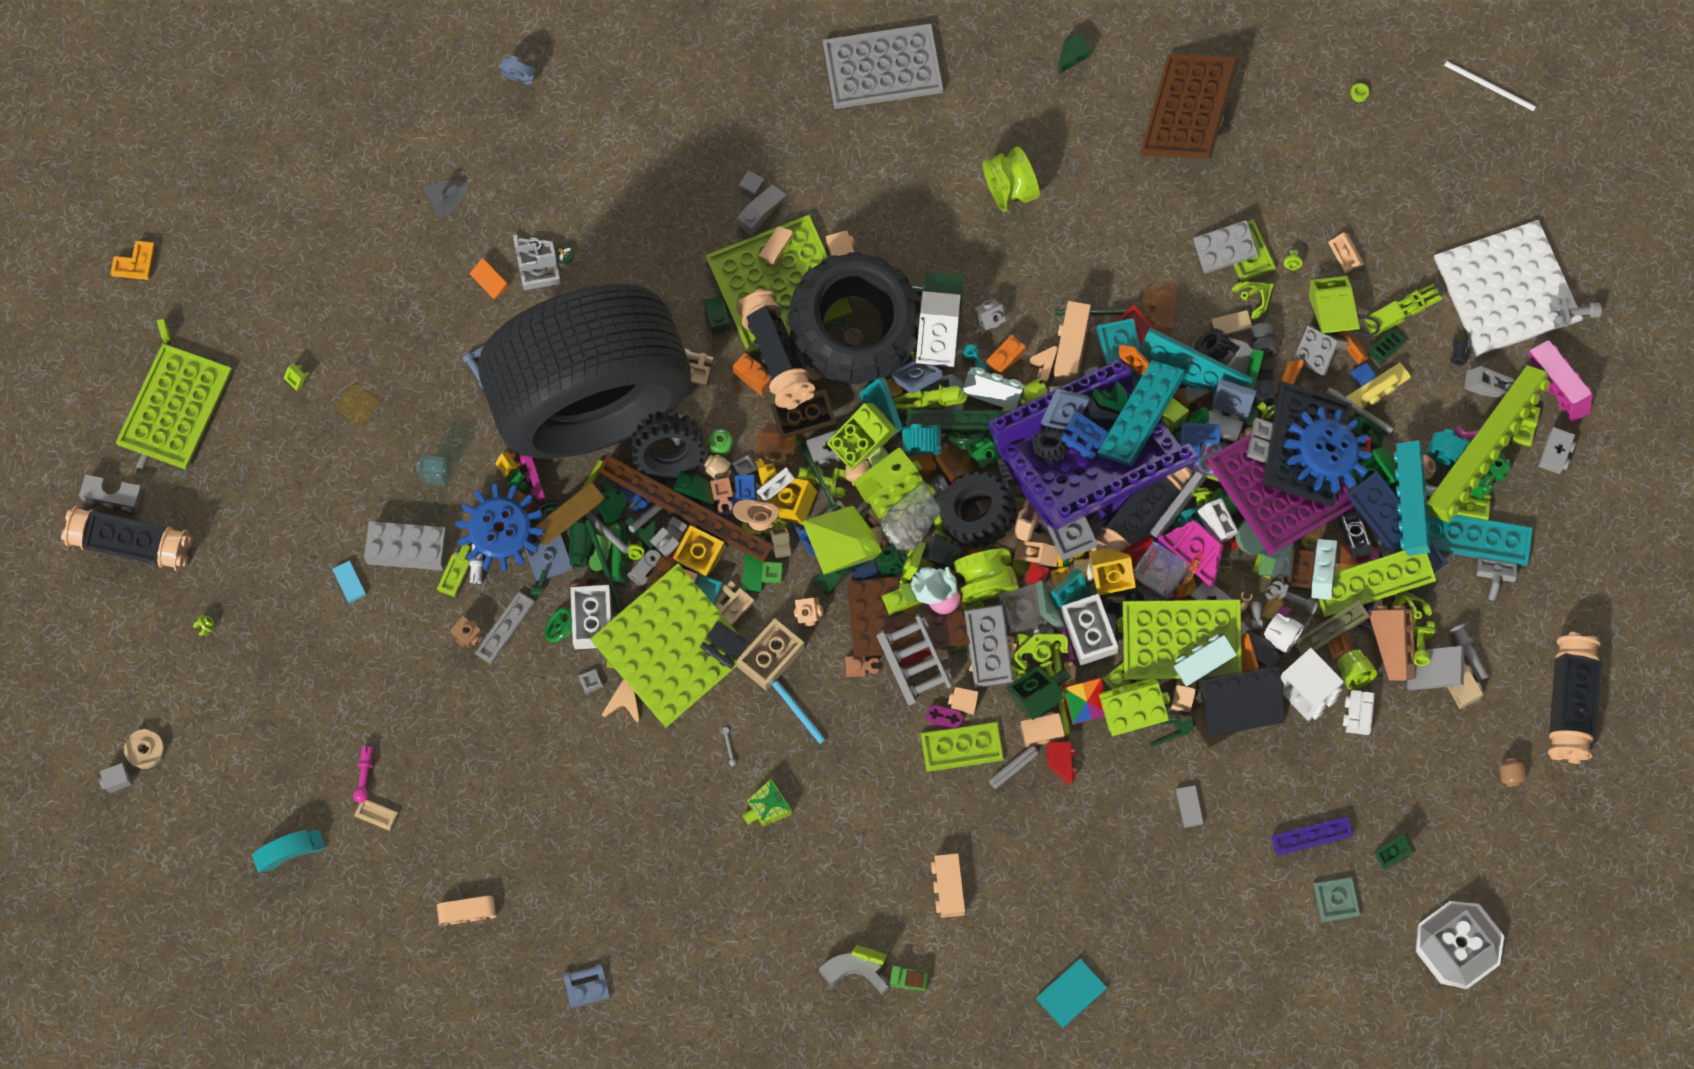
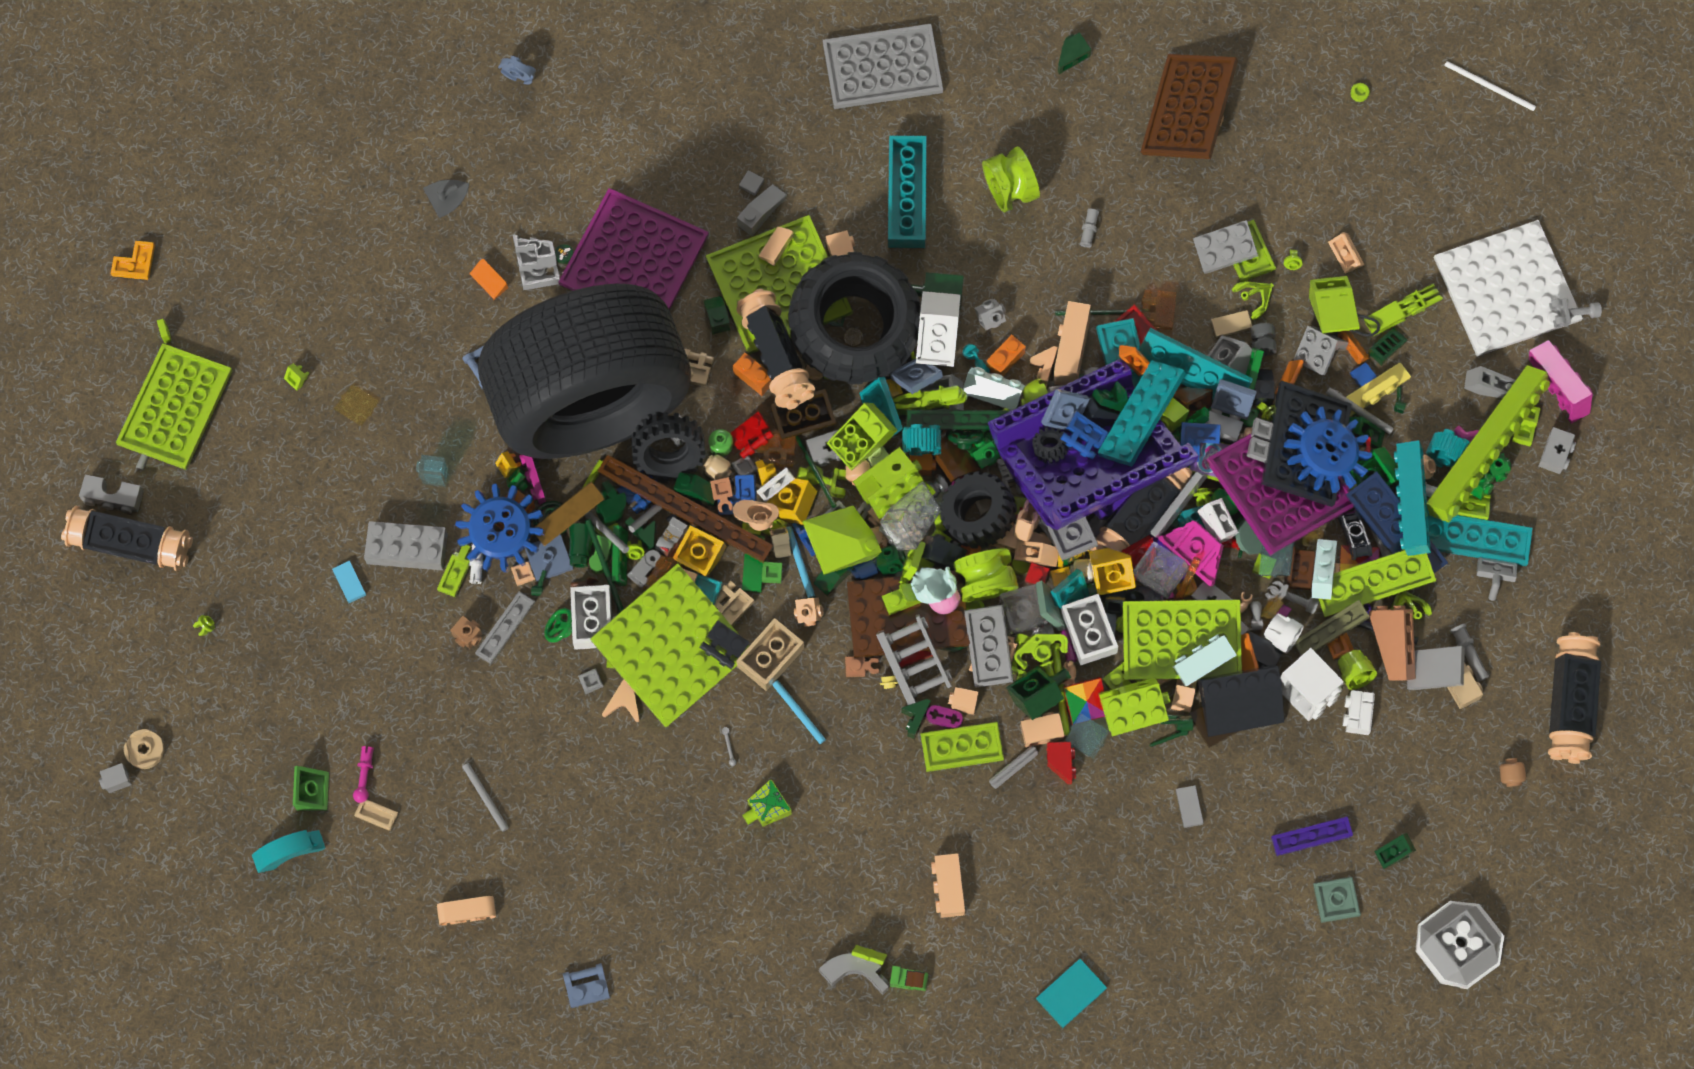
light grey bracket [650,528,679,557] -> none
black tyre [1195,328,1232,362] -> none
lime bar [1413,619,1435,666] -> none
black piece [1450,331,1471,365] -> none
none -> bright green slope [293,766,329,811]
none -> light grey bar [462,763,509,832]
none -> light nougat tile [511,561,535,586]
none -> magenta plate [558,188,709,310]
none -> red plate [730,412,774,458]
none -> medium azure bar [786,526,815,598]
none -> light yellow plate [880,676,898,689]
none -> teal brick [888,136,926,248]
none -> dark green slope [901,699,931,739]
none -> clear light blue piece [1065,713,1110,759]
none -> light grey pin [1080,209,1099,248]
none -> dark green hand [1394,387,1407,414]

